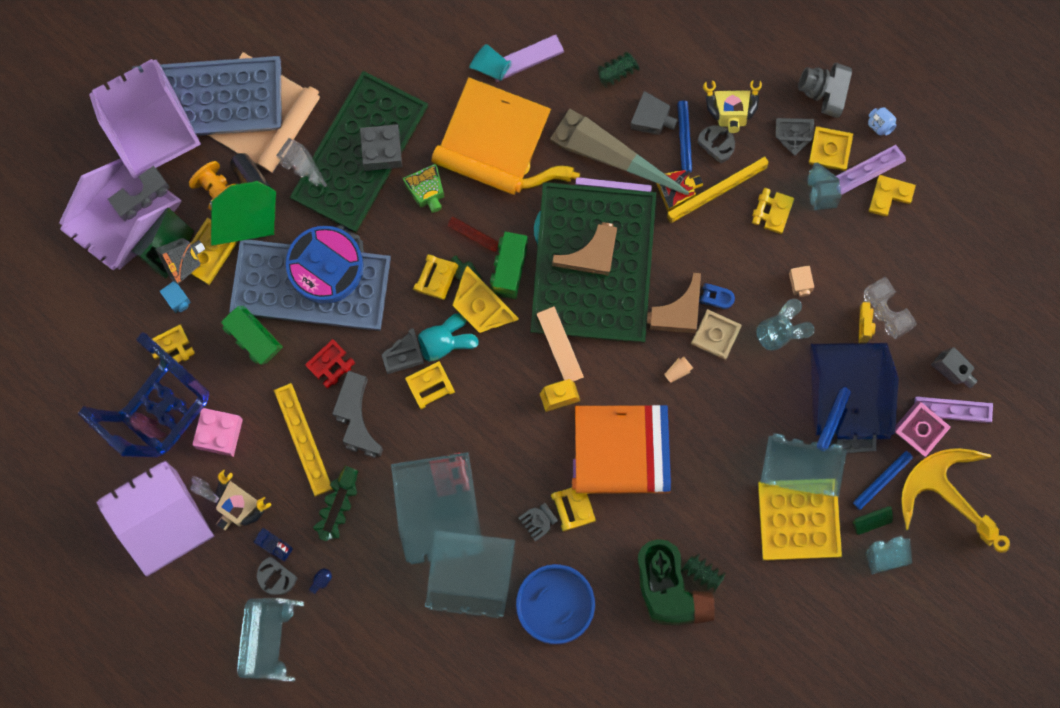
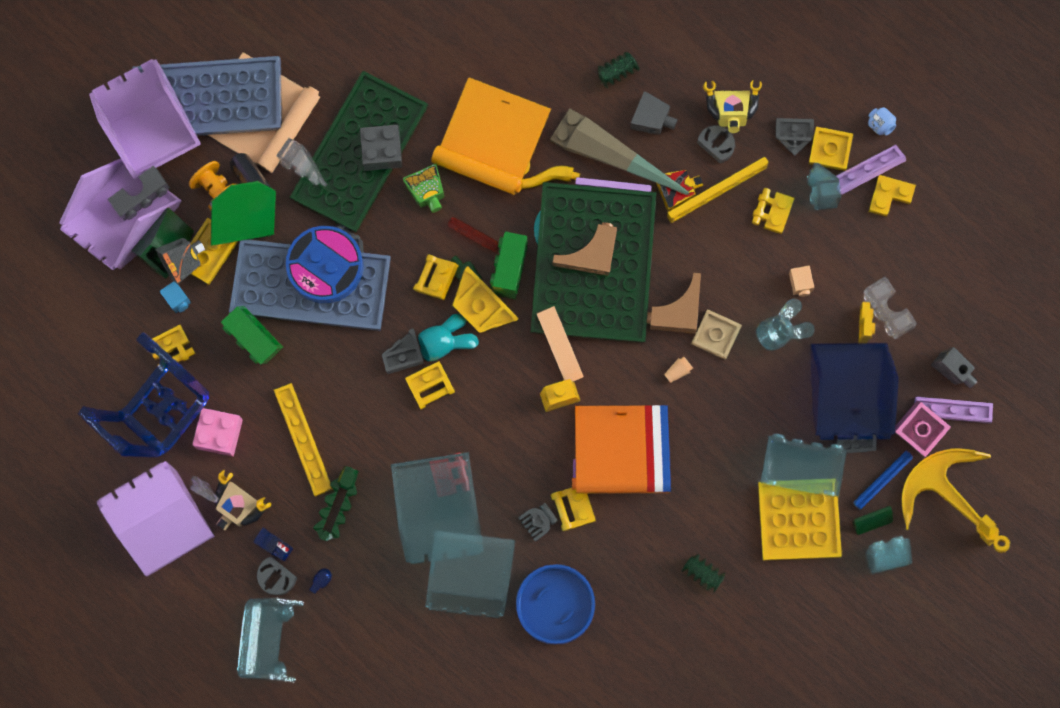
clear pink plate [130,413,166,438] -> none
red plate [305,339,355,389] -> none
dark grey arch [332,371,383,458] -> none
teal piece [469,44,512,81] -> none
lavender tile [494,35,564,82] -> none
dark green piece [638,539,715,625] -> none
blue axle [678,101,692,173] -> none
blue plate [699,283,735,309] -> none
dark grey beam [798,62,852,118] -> none
blue axle [817,387,851,451] -> none

